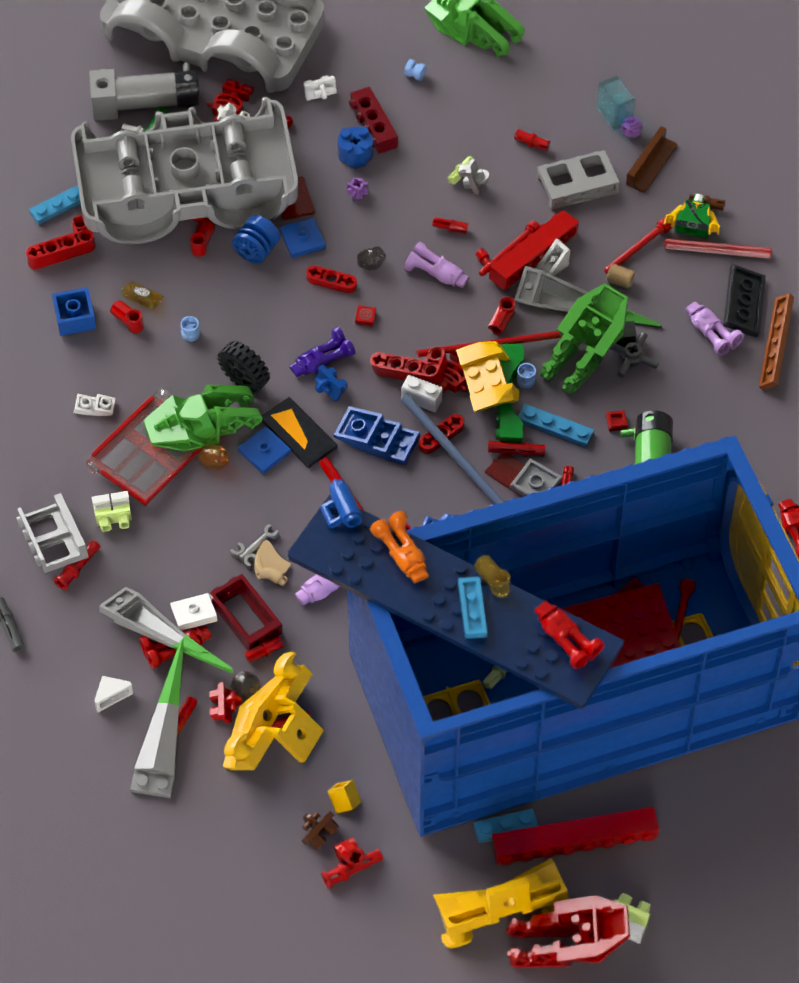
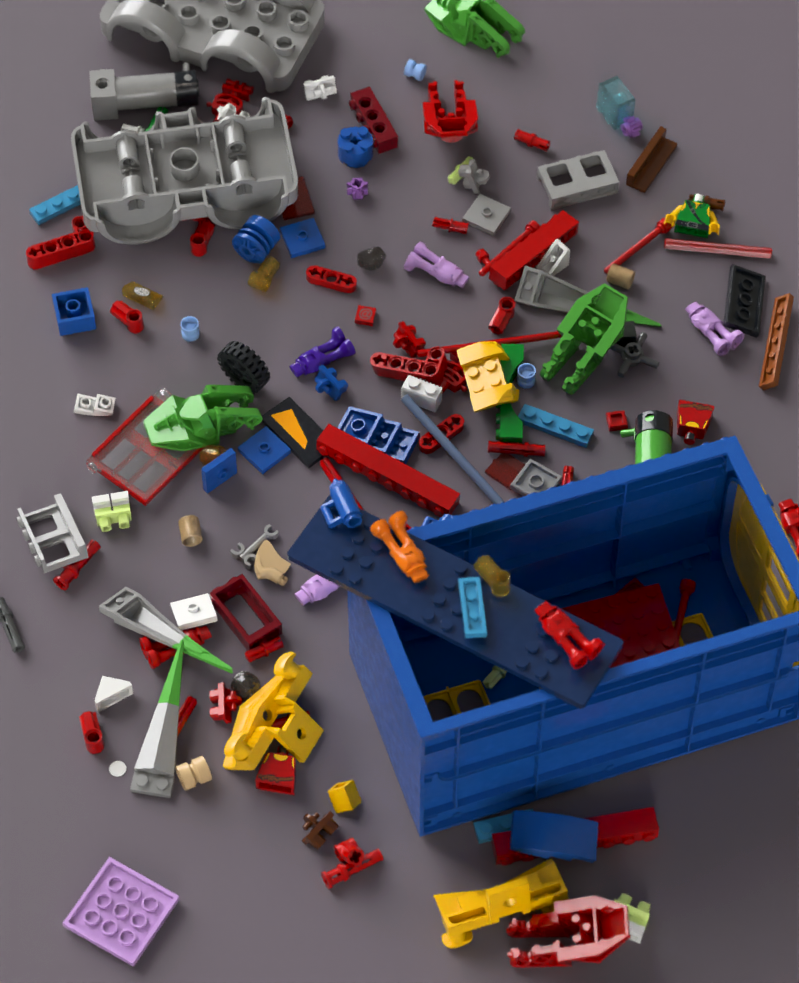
none -> lavender plate [62,857,180,967]
none -> red piece [79,711,104,754]
none -> white sticker [109,761,126,777]
none -> tan wheel [175,756,212,791]
none -> tan piece [178,515,203,547]
none -> blue plate [201,448,237,494]
none -> clear yellow piece [248,256,280,292]
none -> torso [255,745,296,795]
none -> red brick [316,423,460,517]
none -> red hips [393,321,426,358]
none -> red connector [422,80,478,143]
none -> light grey plate [462,194,511,236]
none -> blue slope [510,810,598,863]
none -> red torso [677,399,714,445]

